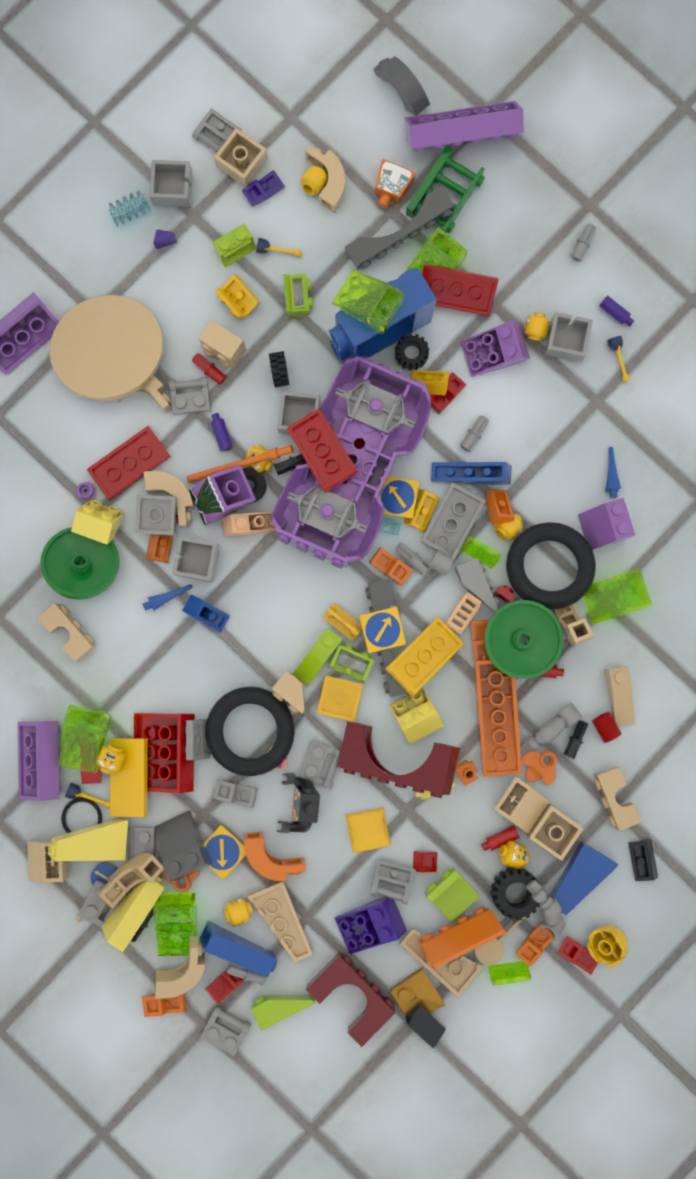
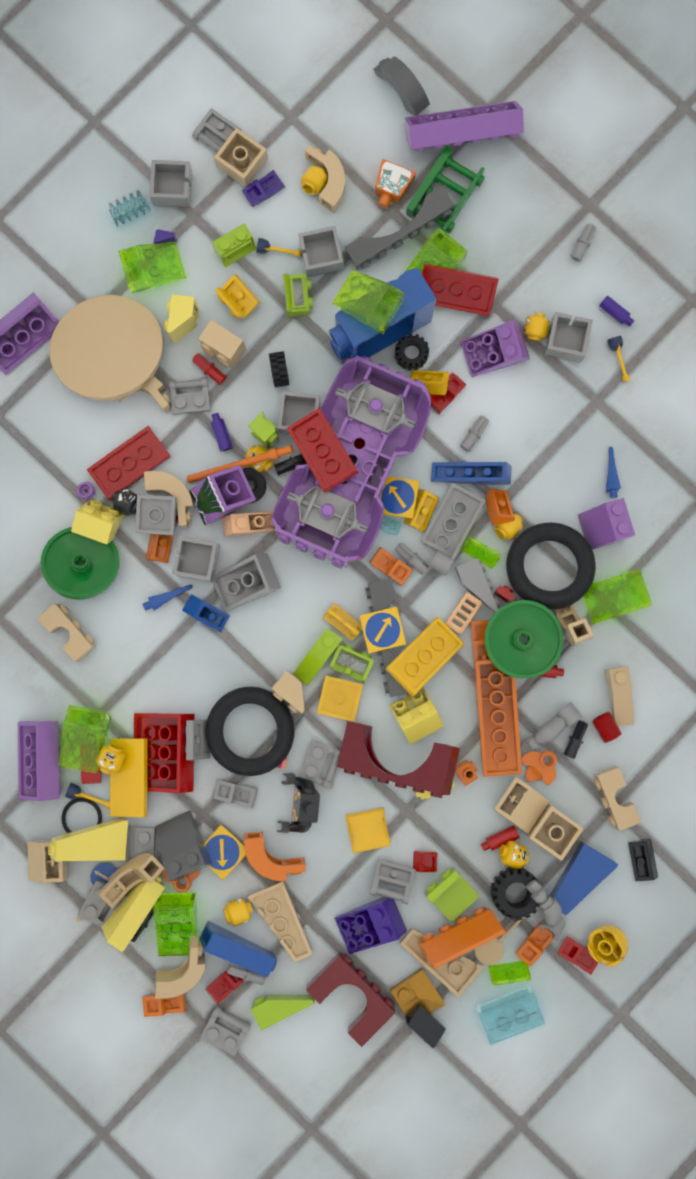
none -> black head [111,488,137,516]
none -> clear neon green slope [118,242,186,294]
none -> light yellow slope [165,294,199,343]
none -> light grey slope [213,553,281,612]
none -> lime window [248,411,280,449]
none -> light grey piece [298,226,344,277]
none -> clear light blue slope [476,986,545,1045]

